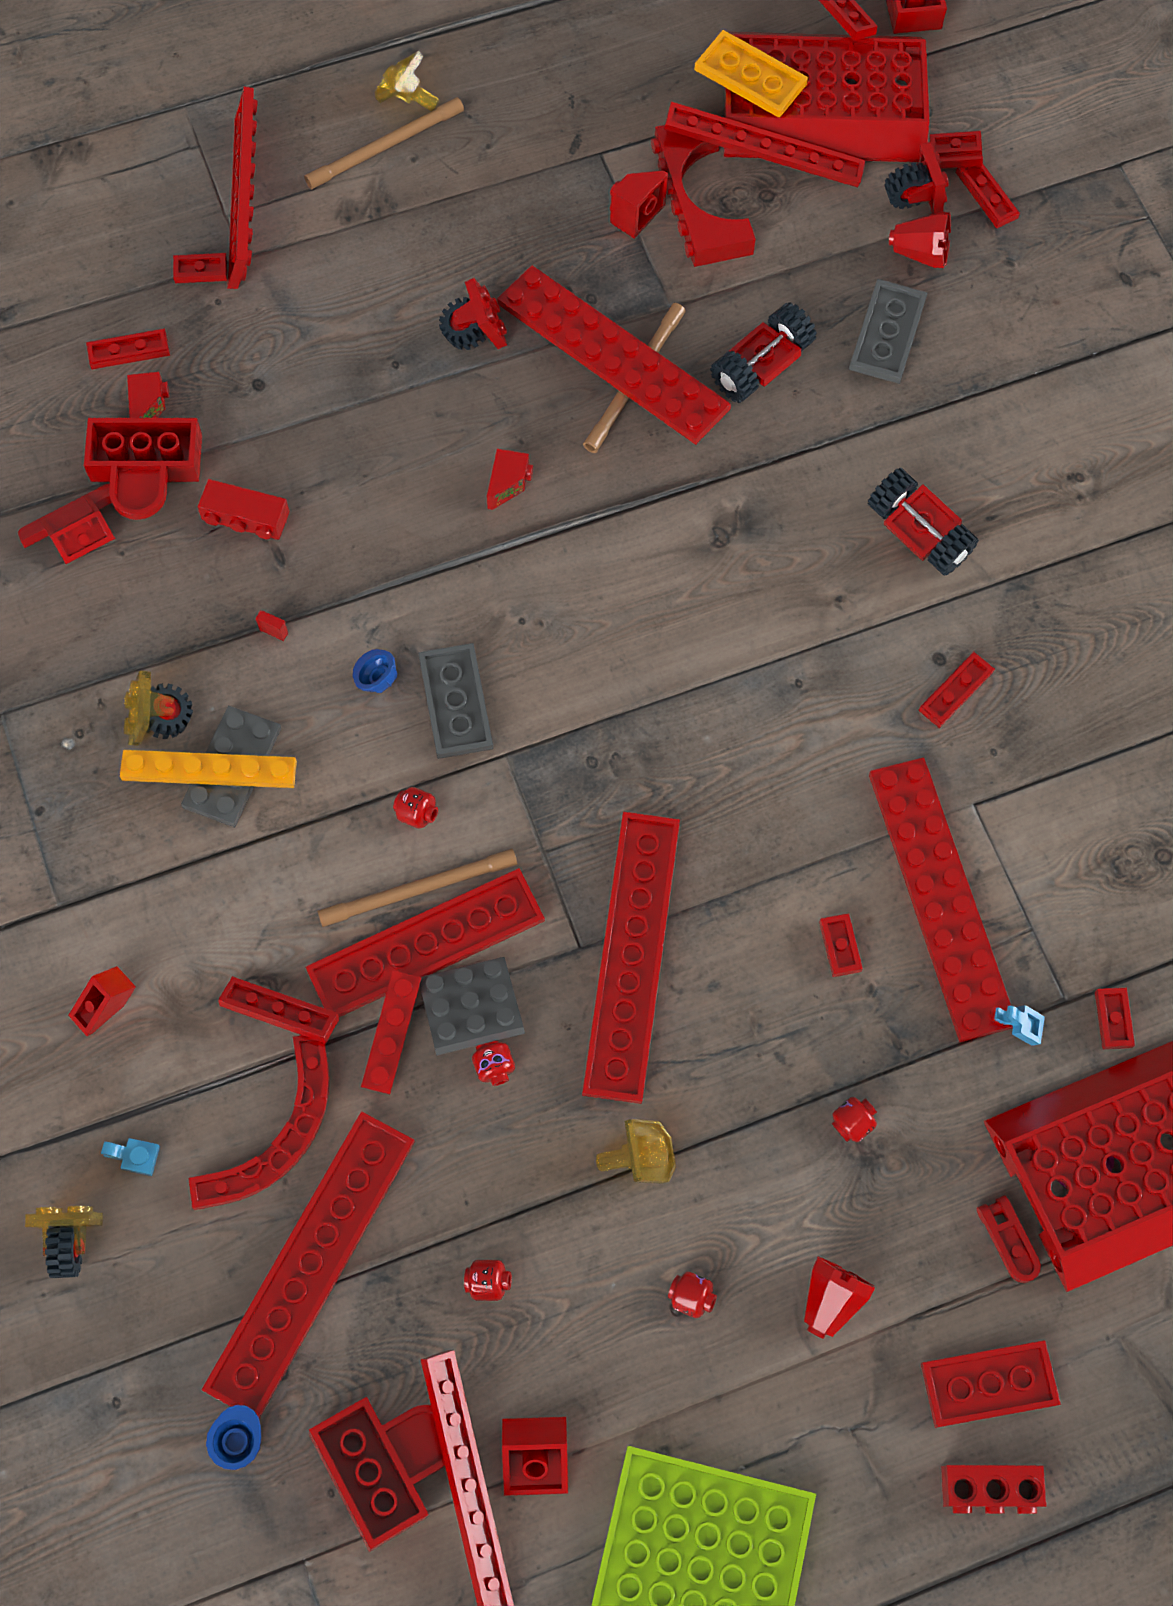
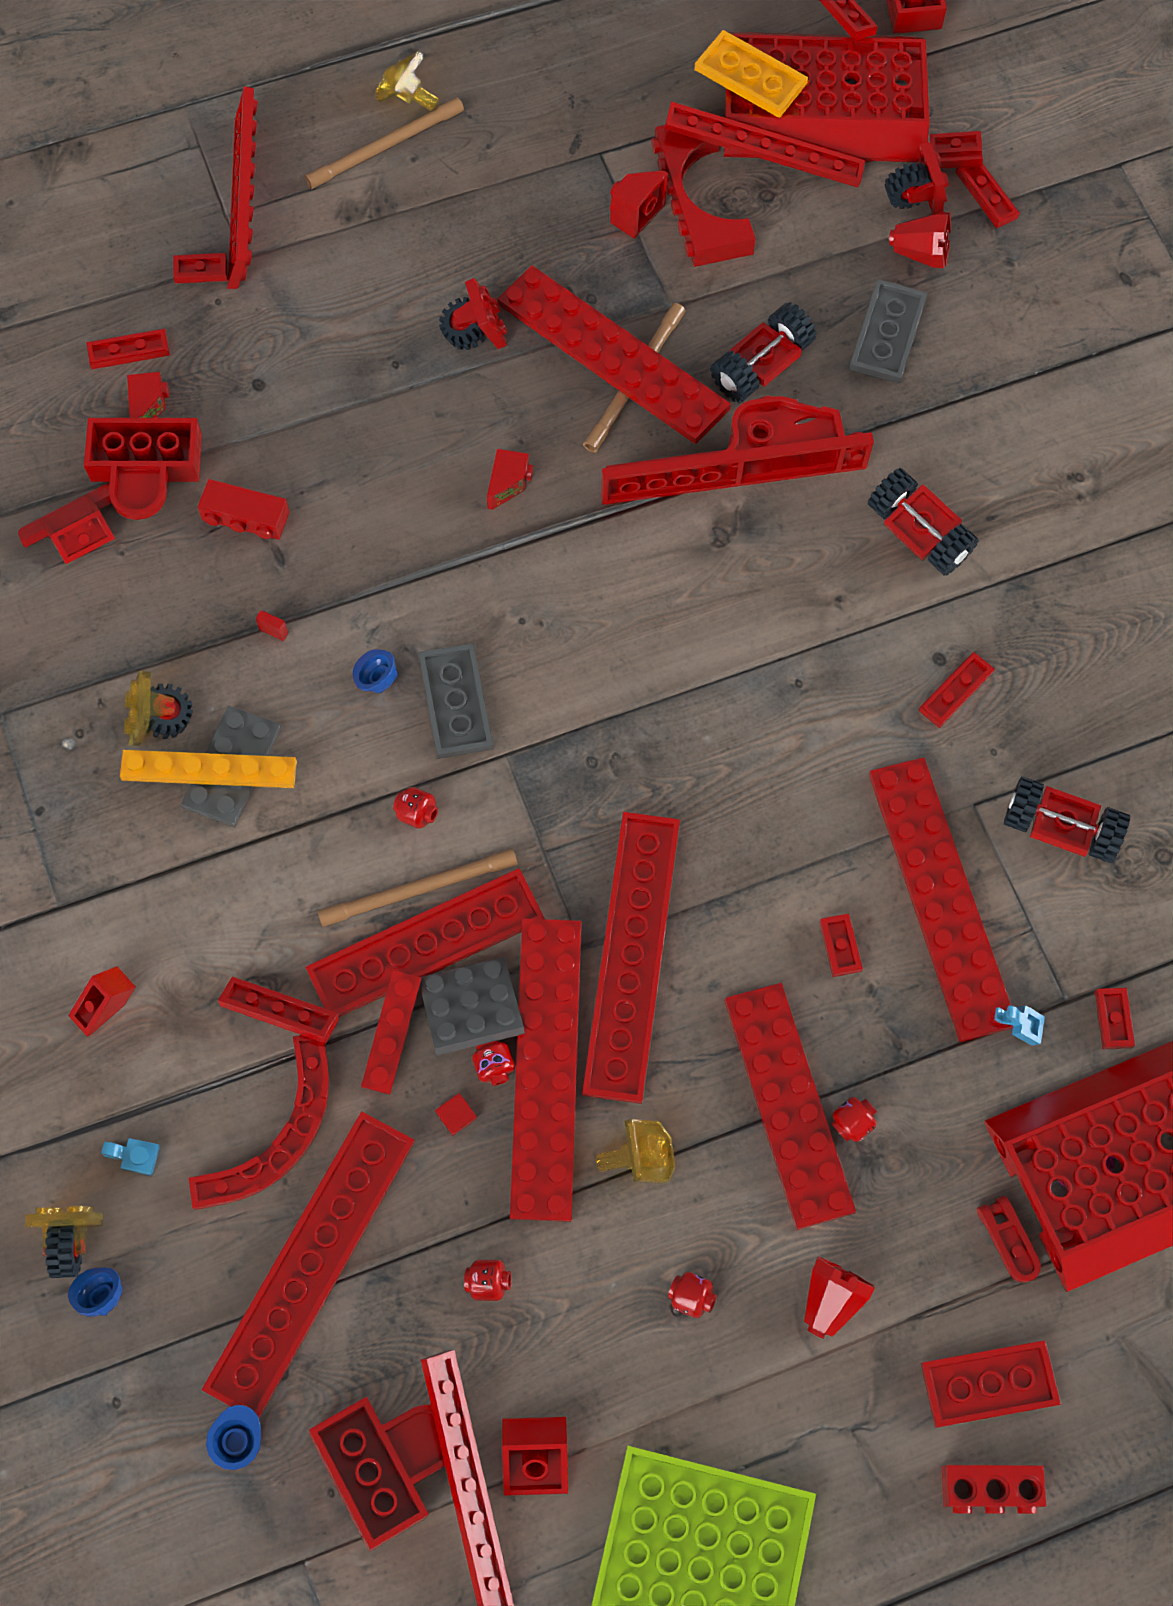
none -> blue piece [68,1267,122,1317]
none -> red tile [435,1093,477,1136]
none -> red plate [510,918,581,1222]
none -> red piece [601,396,874,505]
none -> red plate [724,982,856,1231]
none -> plate [1003,776,1130,863]

